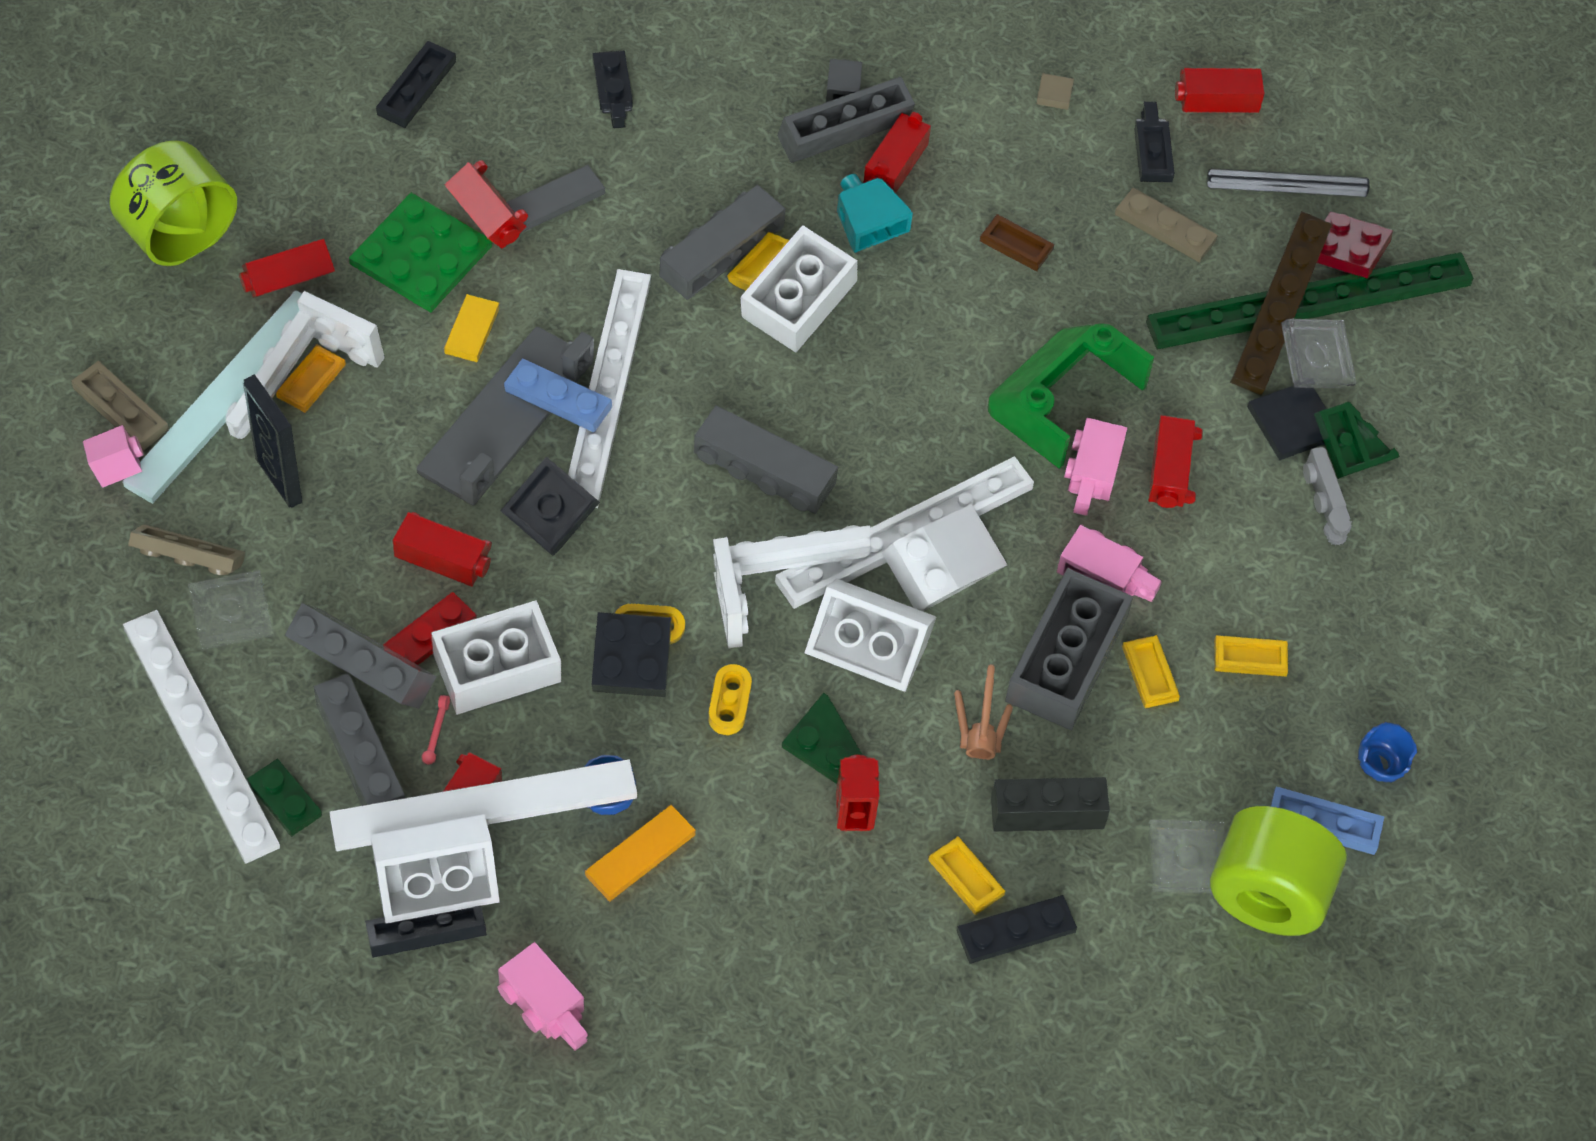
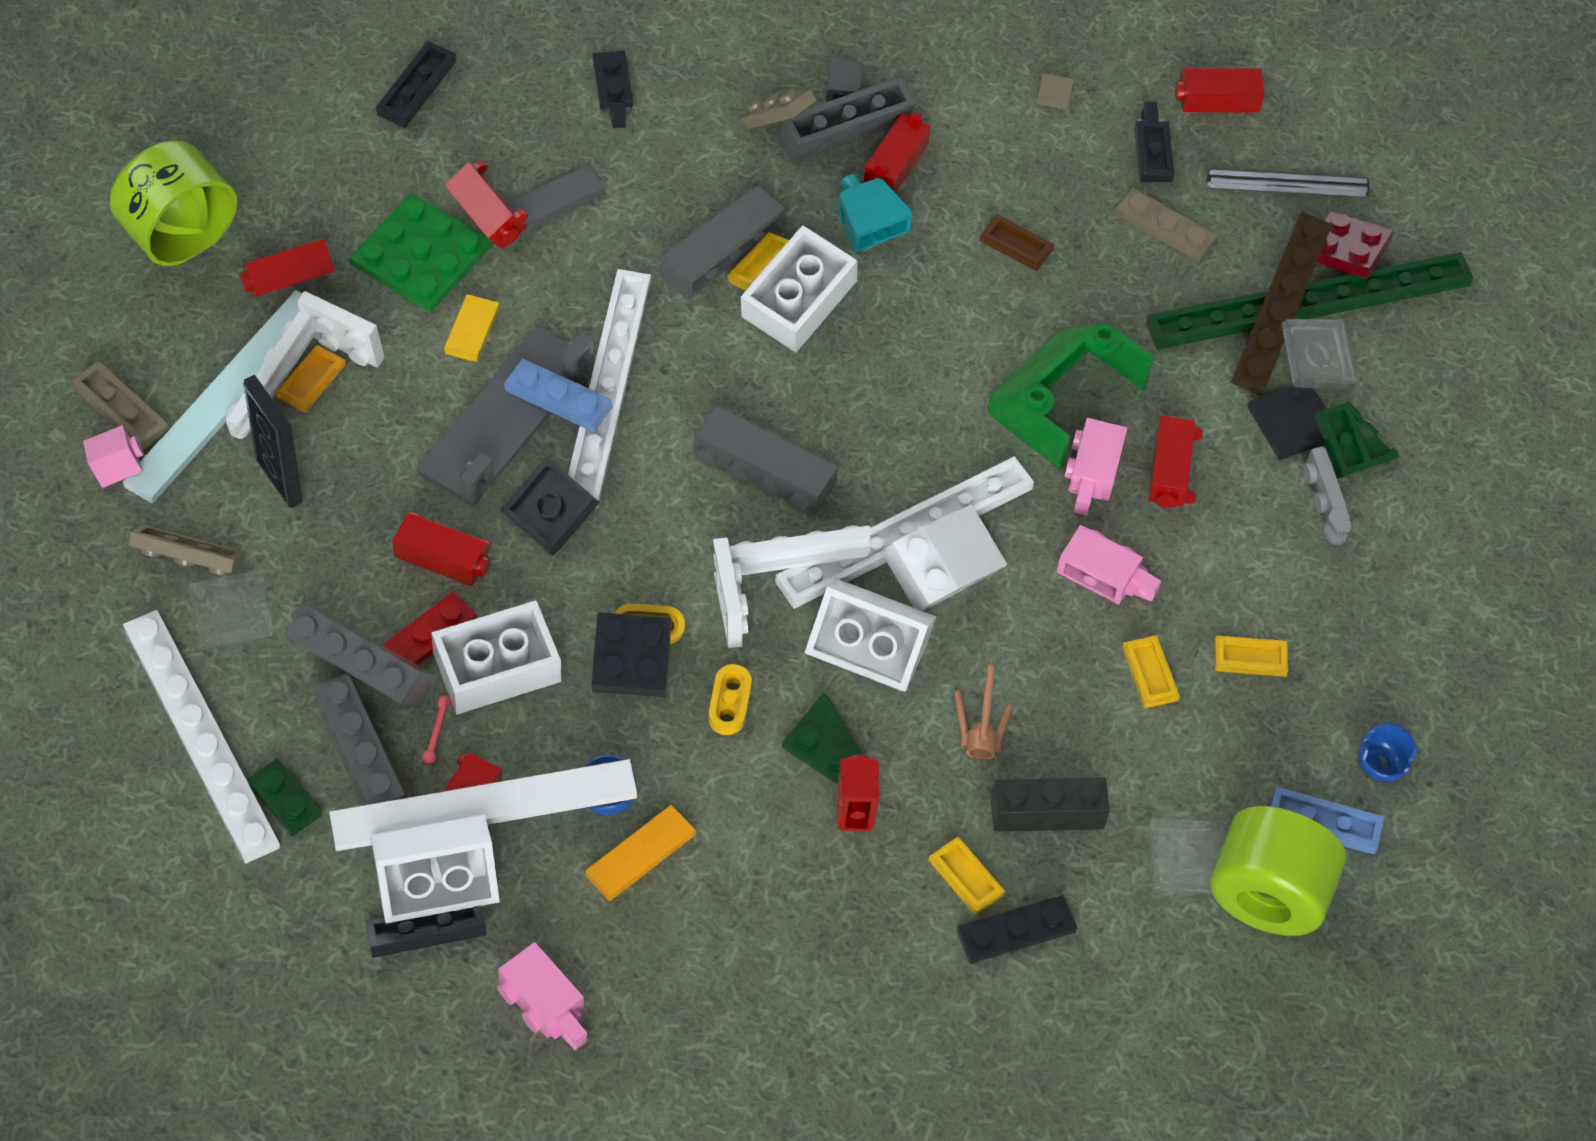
dark grey brick [1005,568,1133,731] -> none
none -> dark tan plate [739,89,817,129]

